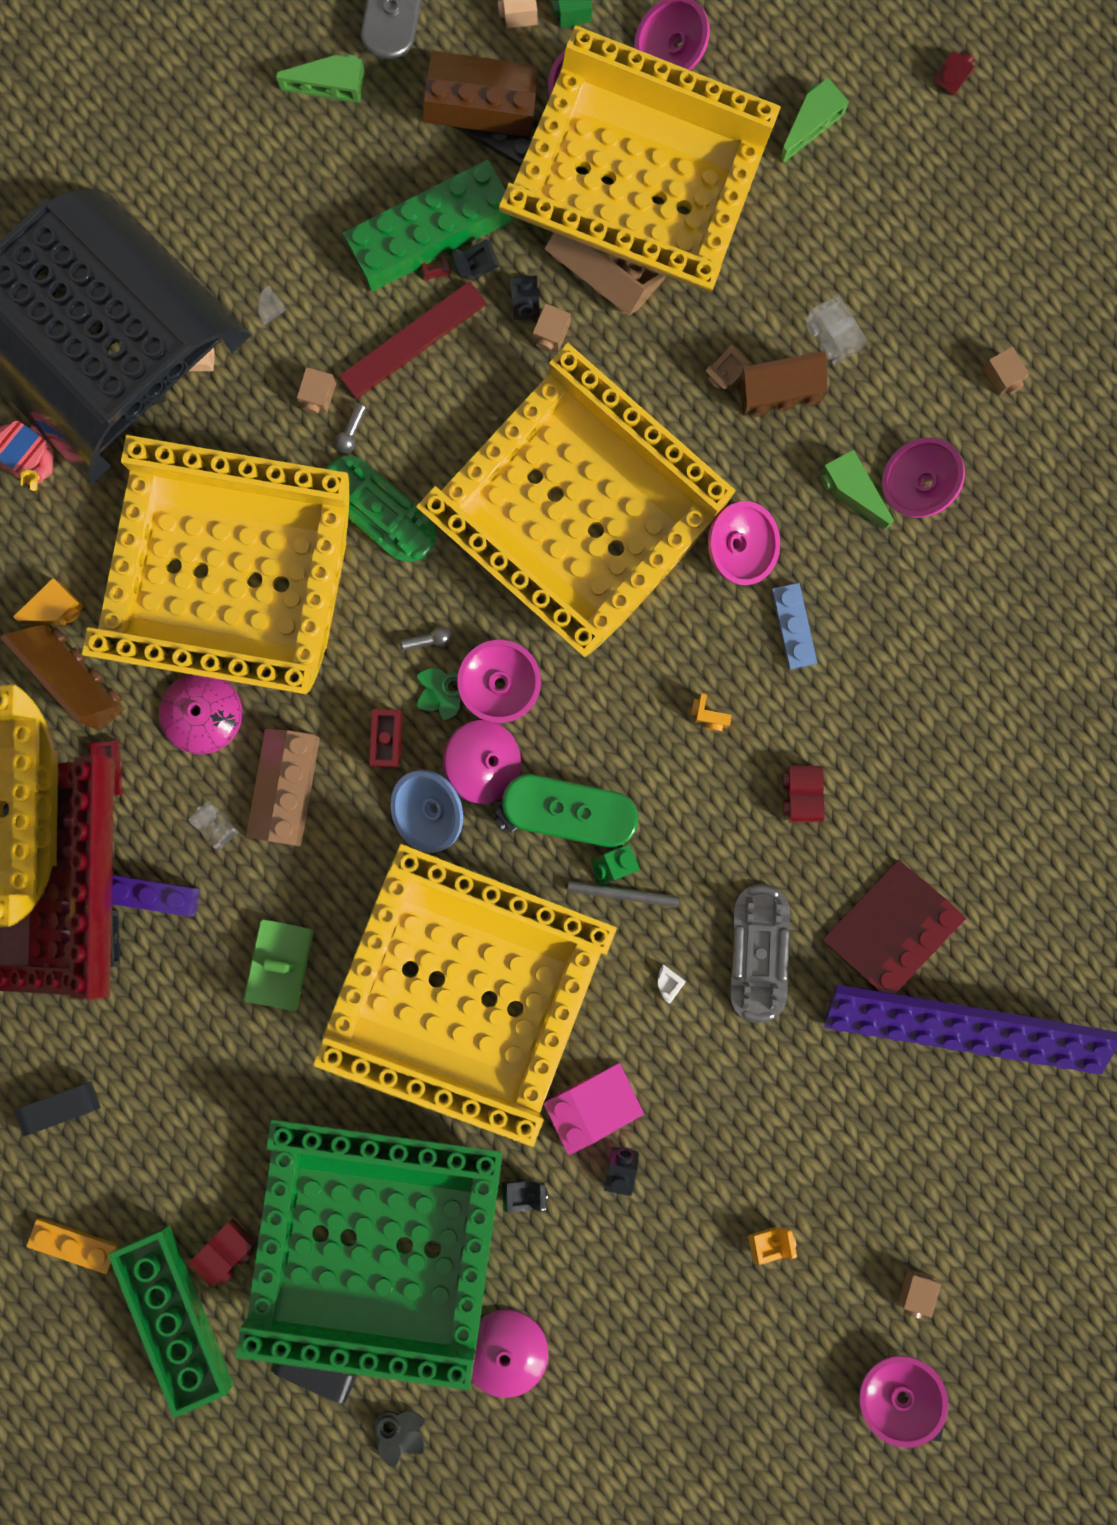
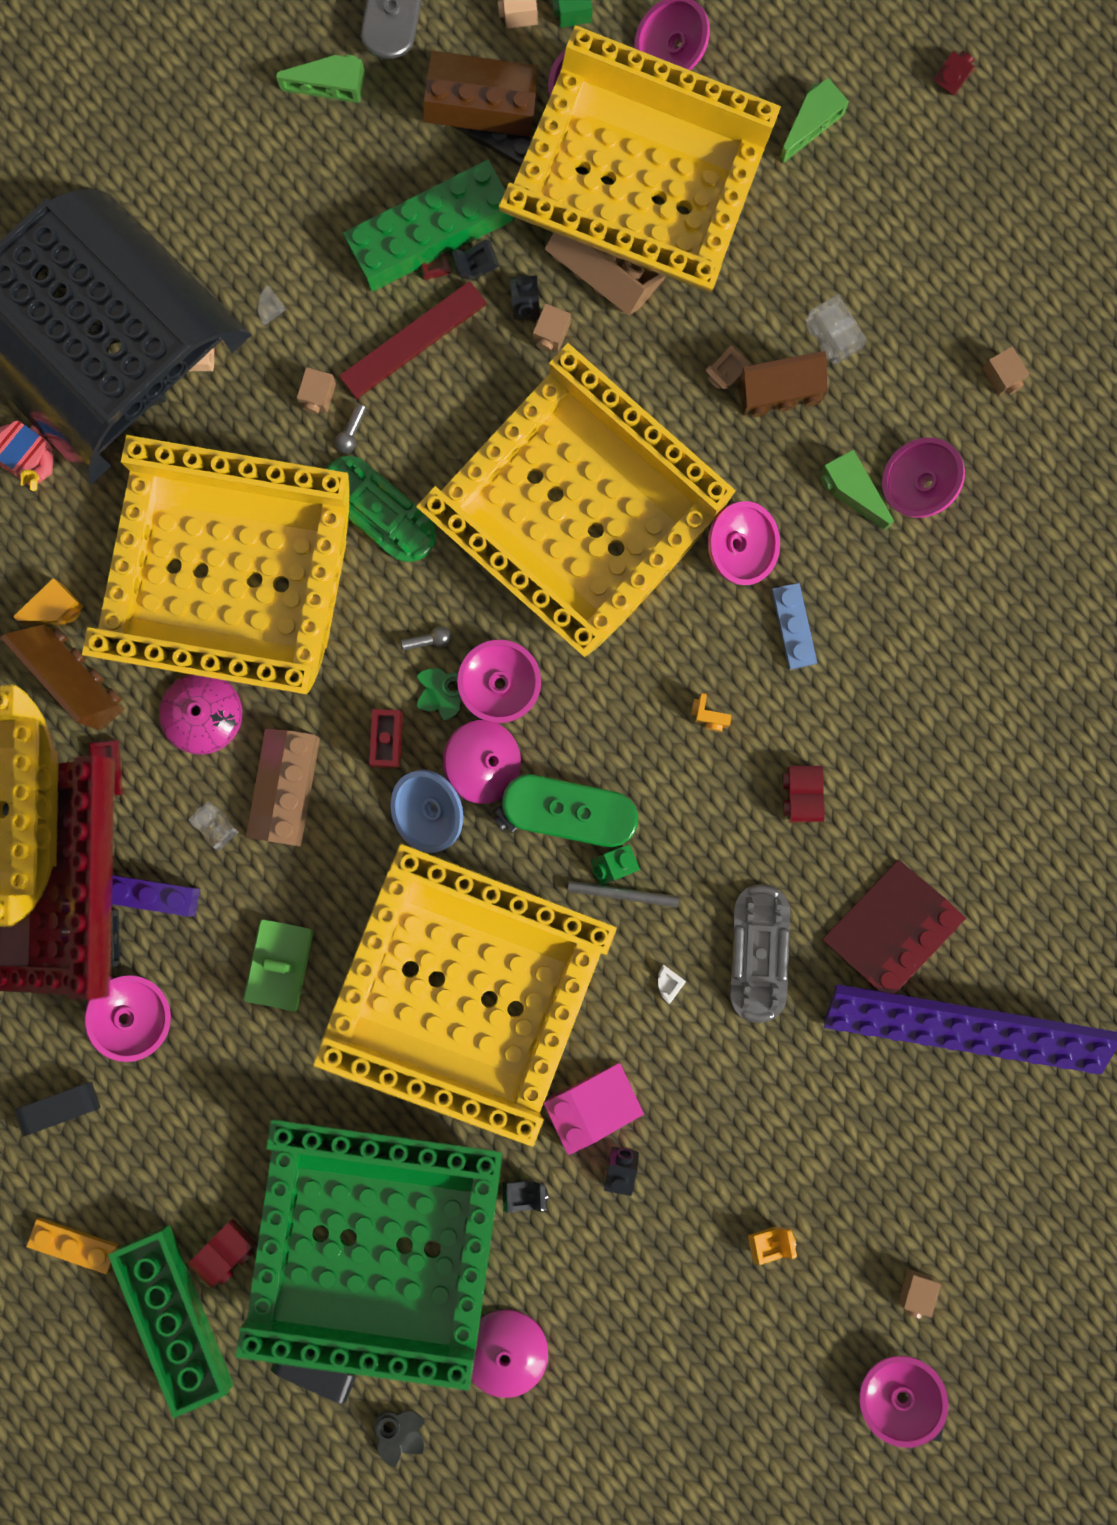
none -> dark pink dish [84,976,171,1062]

